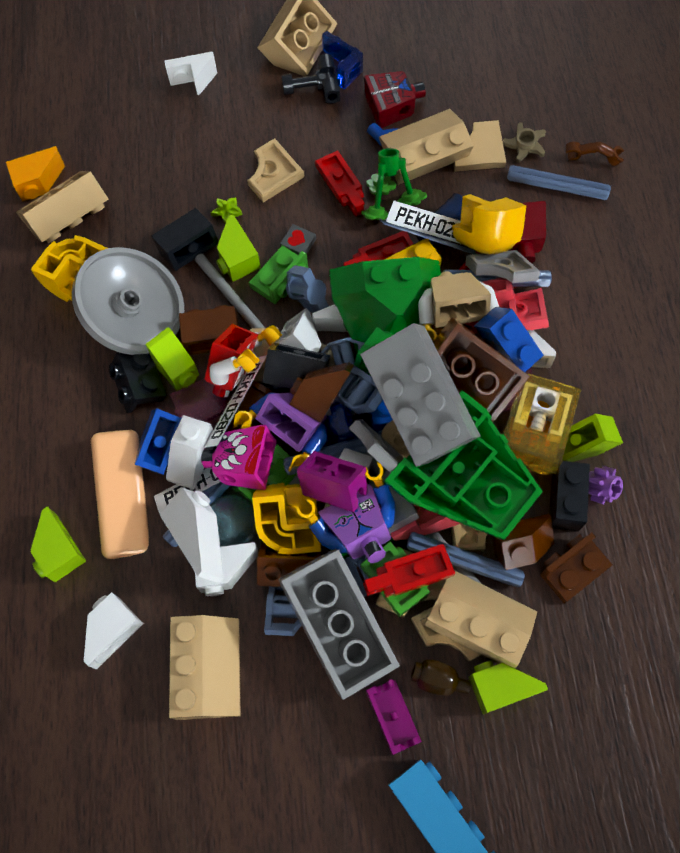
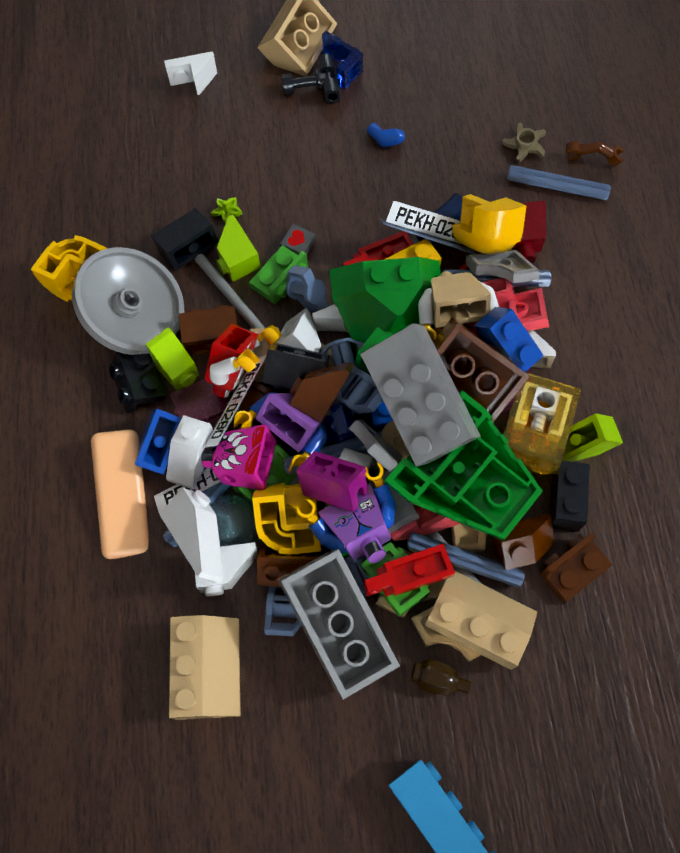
light orange slope [6,146,65,202] -> none
tan slope [16,171,109,243] -> none
lime slope [30,506,86,582] -> none
white slope [84,592,144,669] -> none
tan tile [247,138,305,203] -> none
red hinge [315,150,365,217] -> none
plant [361,148,427,220] -> none
dark red torso [364,71,426,128] -> none
magenta hinge [366,679,422,755] -> none
tan slope [379,109,474,185] -> none
tan tile [453,120,506,172] -> none
lime slope [468,660,548,714] -> none
medium lavender gear [589,466,623,505] -> none

